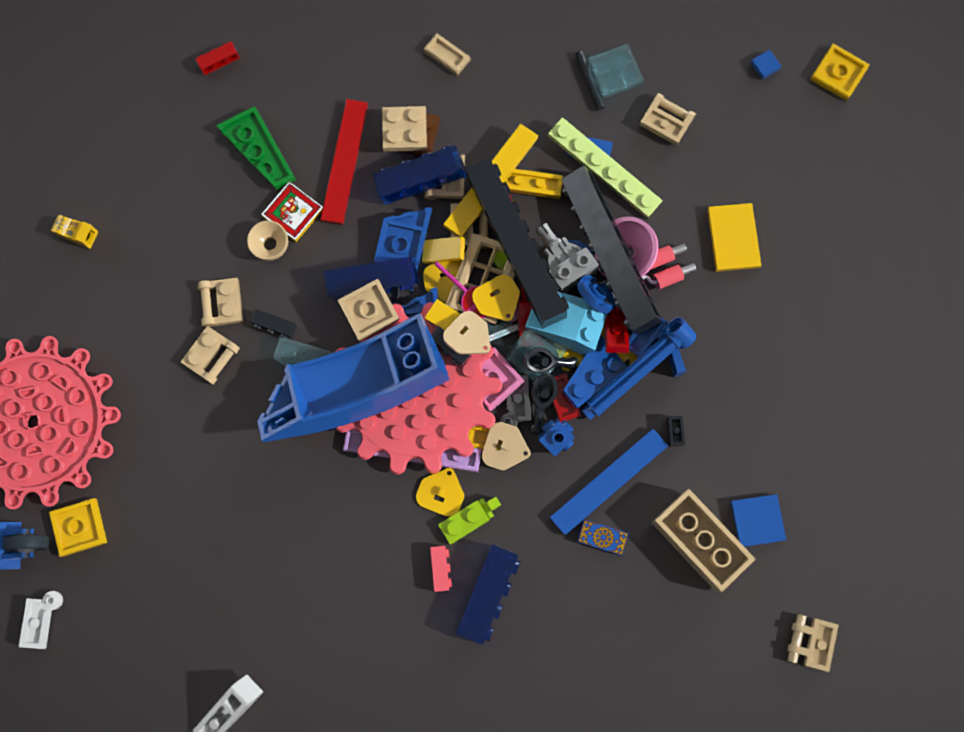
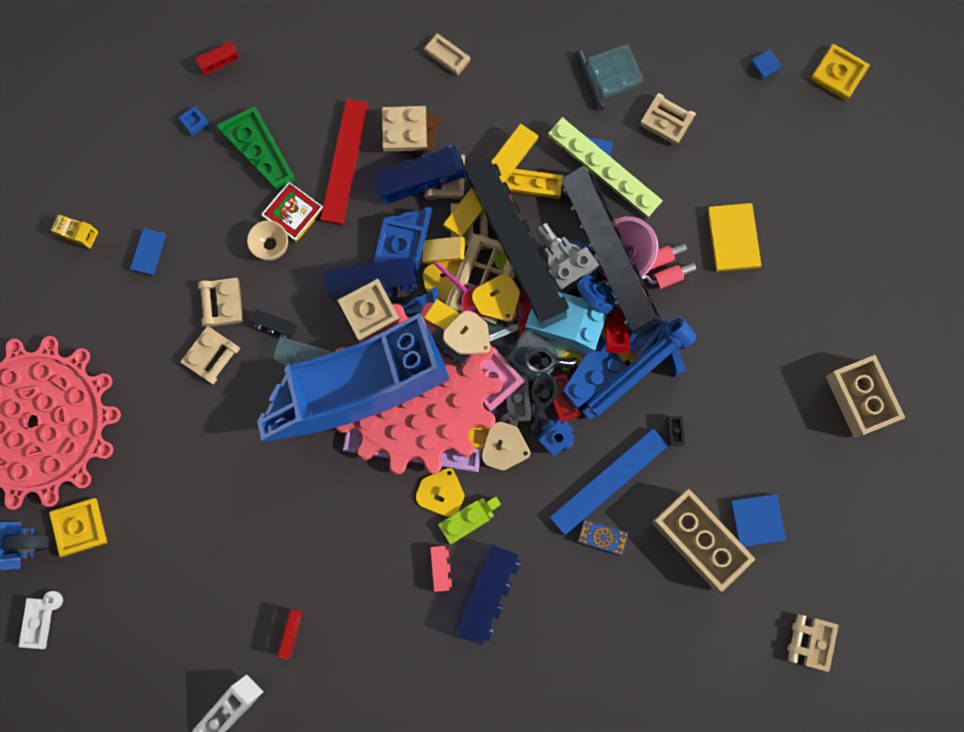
none -> blue tile [130,228,166,276]
none -> blue tile [178,106,209,136]
none -> red tile [278,610,303,660]
none -> tan brick [826,355,905,439]

